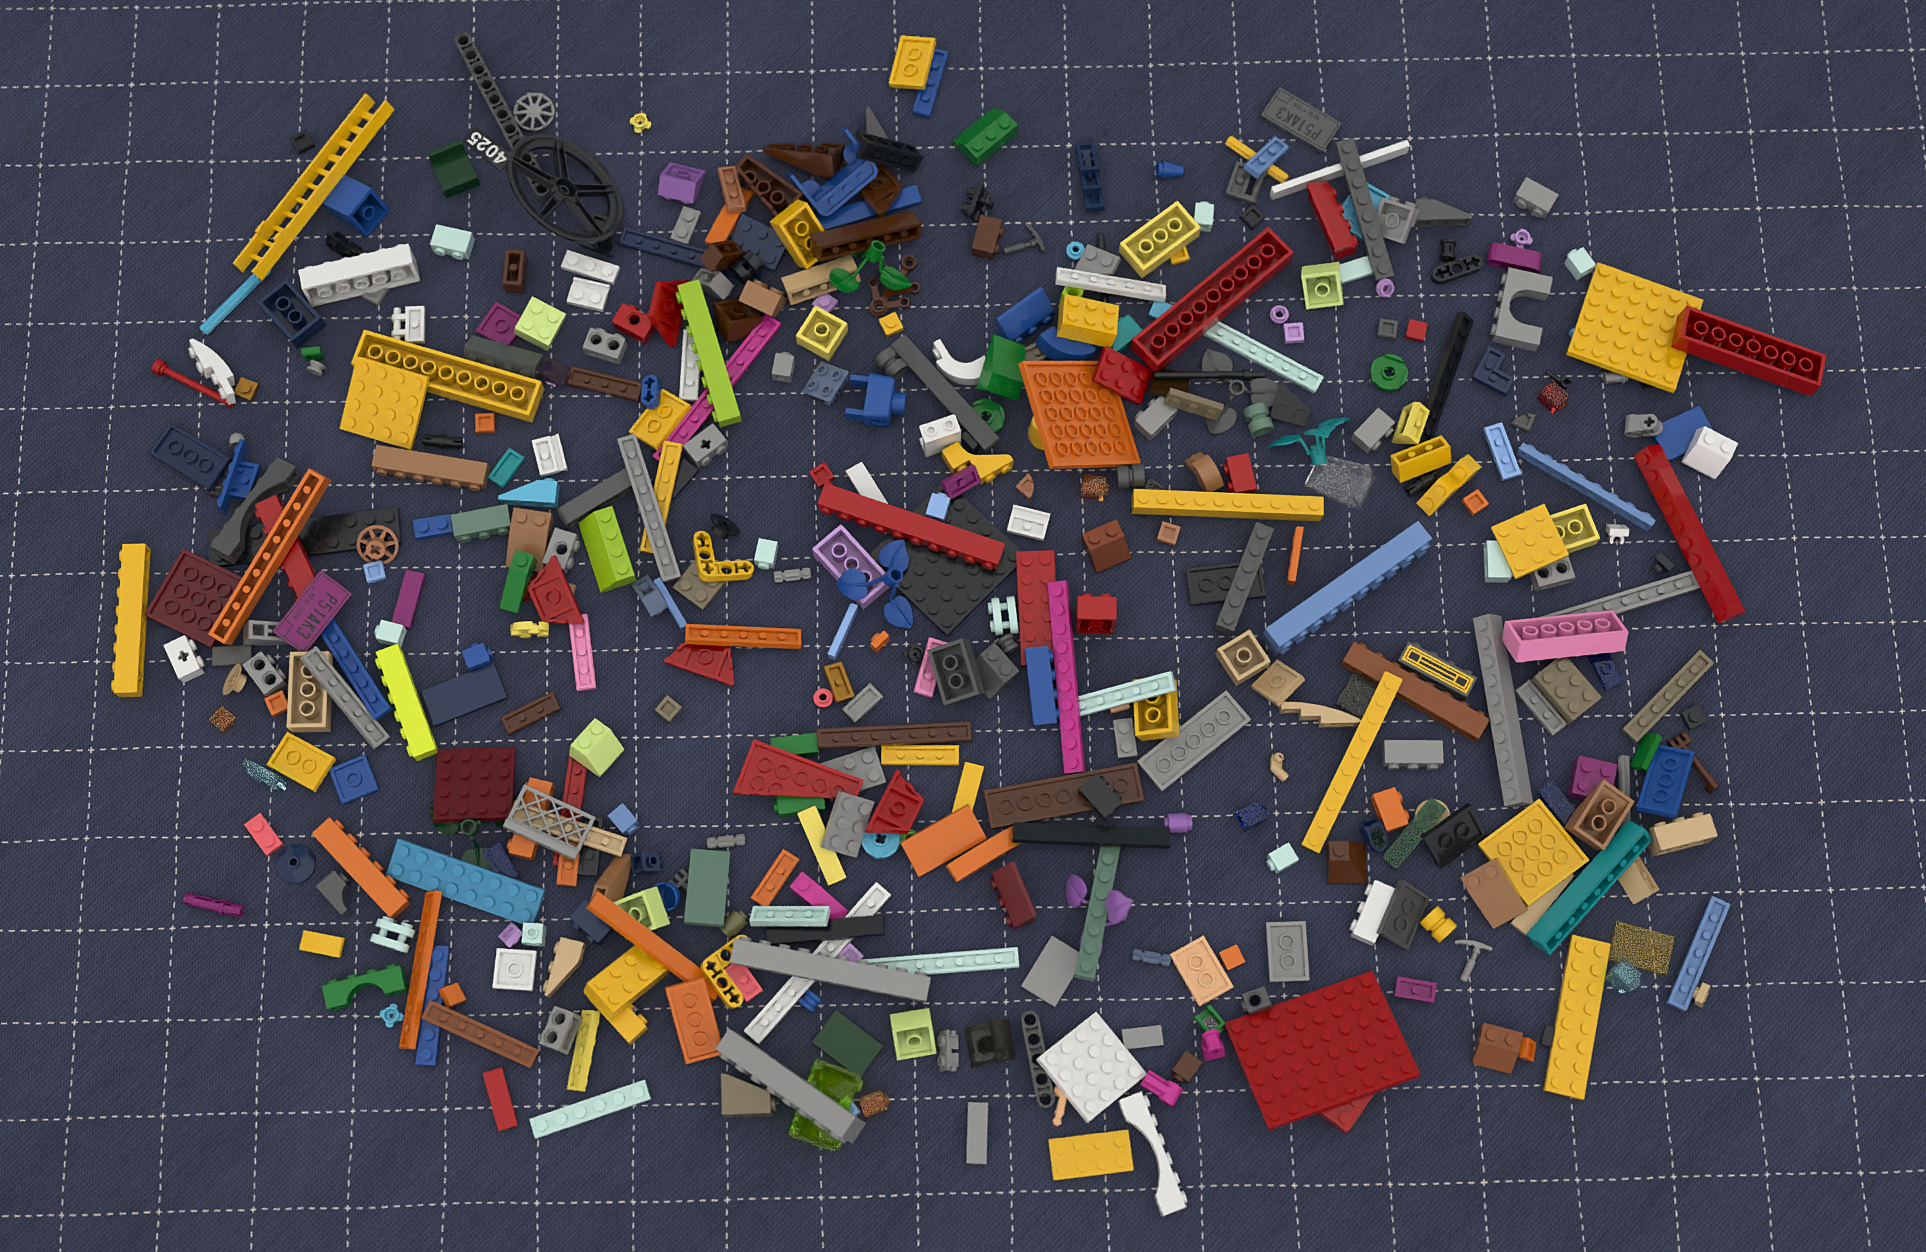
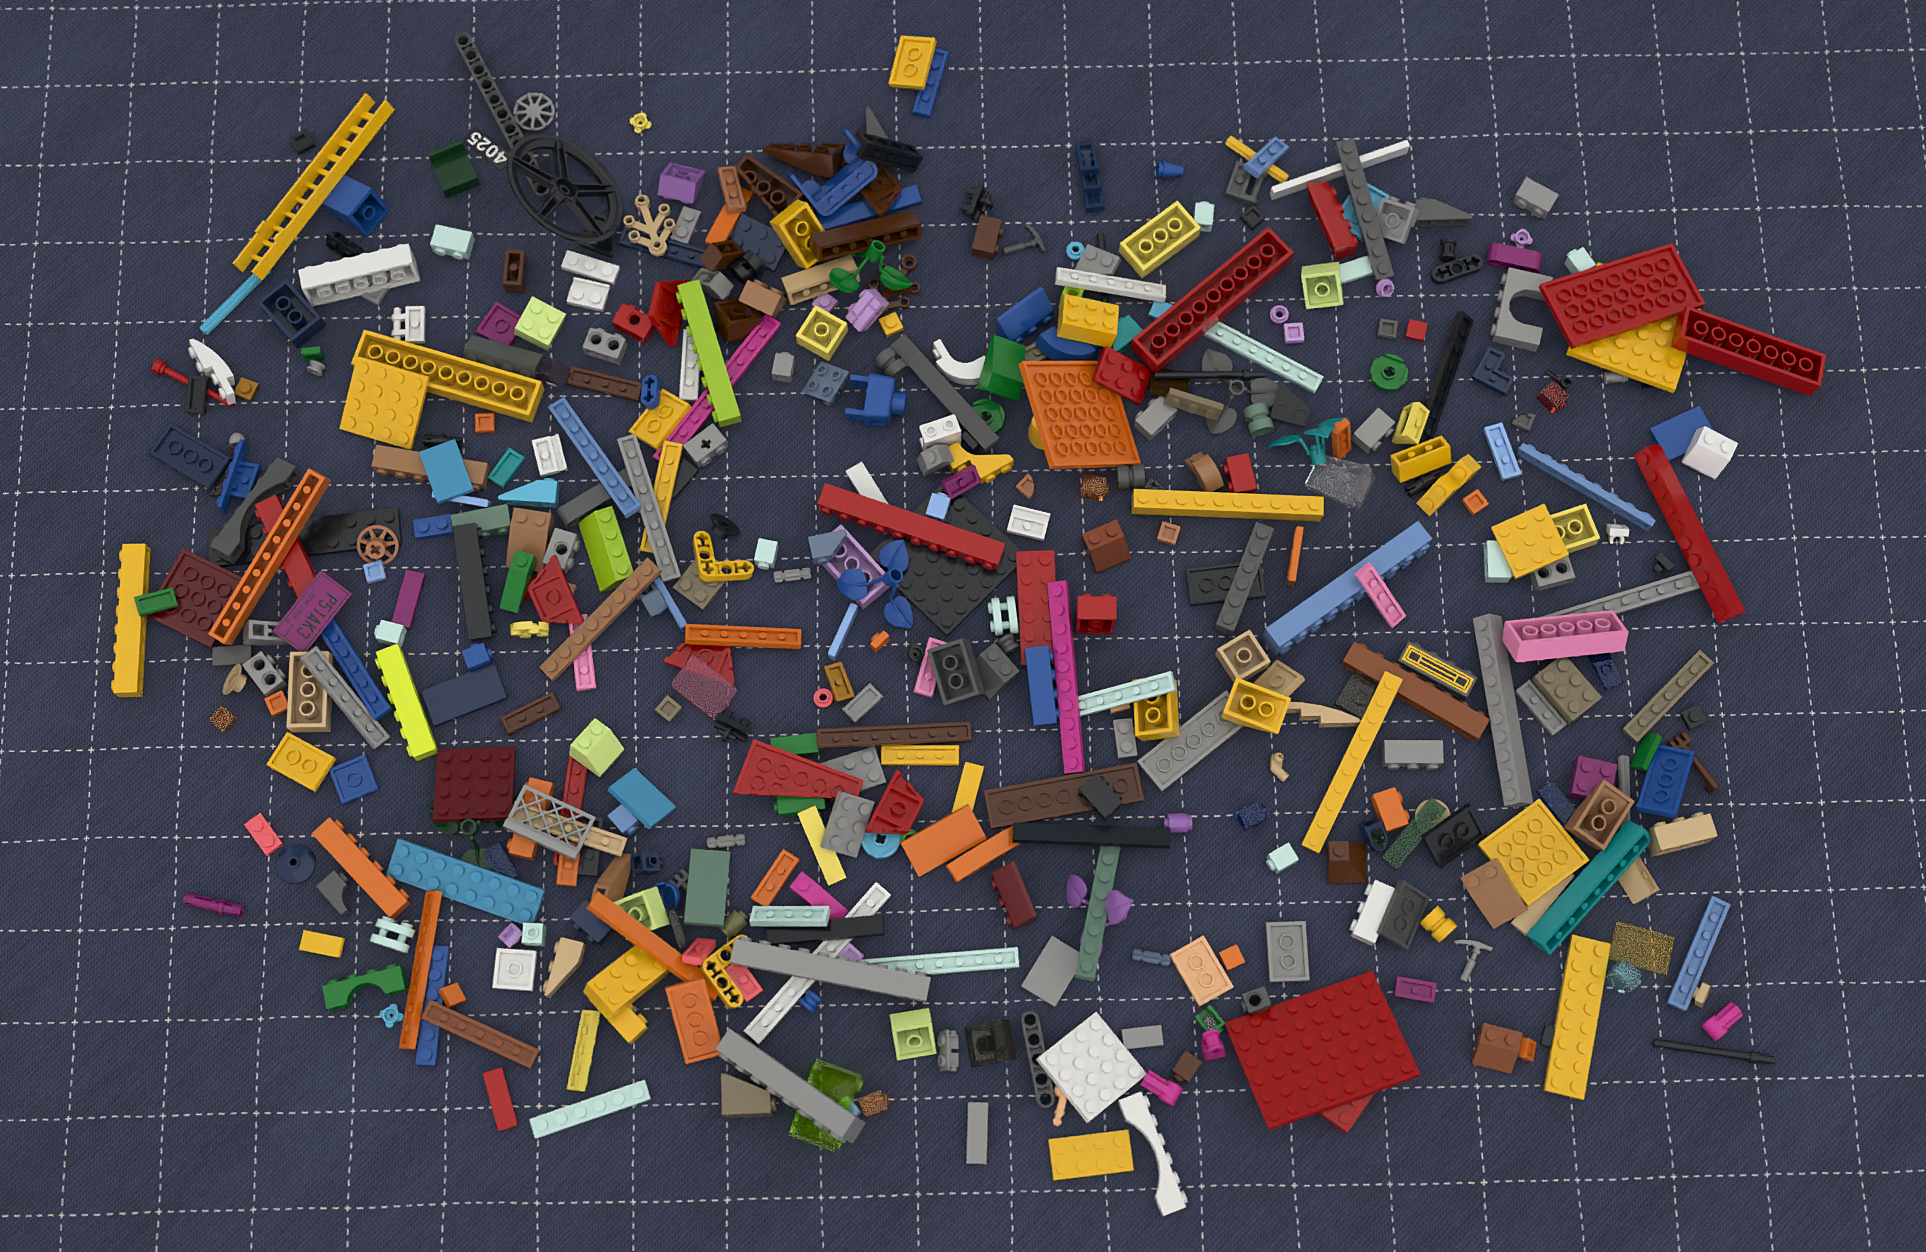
white brick [163,635,205,683] -> none
clear light blue plate [242,758,288,791] -> none
light grey brick [539,1006,583,1055] -> none
red plate [809,462,835,489] -> none
dark green tile [812,1010,884,1079] -> none
green slope [952,108,1018,167] -> none
yellow tile [1170,246,1190,265] -> none
dark grey tile [1260,87,1342,154] -> none
light grey piece [1624,414,1663,438] -> none
none -> green tile [134,587,178,617]
none -> black tile [185,375,209,414]
none -> dark azure tile [419,439,474,504]
none -> light blue tile [431,491,492,508]
none -> black brick [453,523,497,641]
none -> medium nougat plate [540,557,662,681]
none -> medium blue plate [548,397,642,518]
none -> dark azure tile [607,768,676,830]
none -> tan plant [623,195,676,256]
none -> clear smoke tile [667,904,687,948]
none -> clear pink tile [670,654,739,720]
none -> coral plate [682,938,716,966]
none -> black hips [714,709,750,743]
none -> sand blue slope [808,529,847,565]
none -> lavender brick [845,289,889,332]
none -> light grey slope [917,444,954,477]
none -> yellow slope [1221,677,1291,735]
none -> orange plate [1331,418,1351,461]
none -> bright pink tile [1354,562,1406,628]
none -> red plate [1539,243,1706,349]
none -> black bar [1653,1039,1775,1064]
none -> dark pink piece [1701,1002,1743,1041]

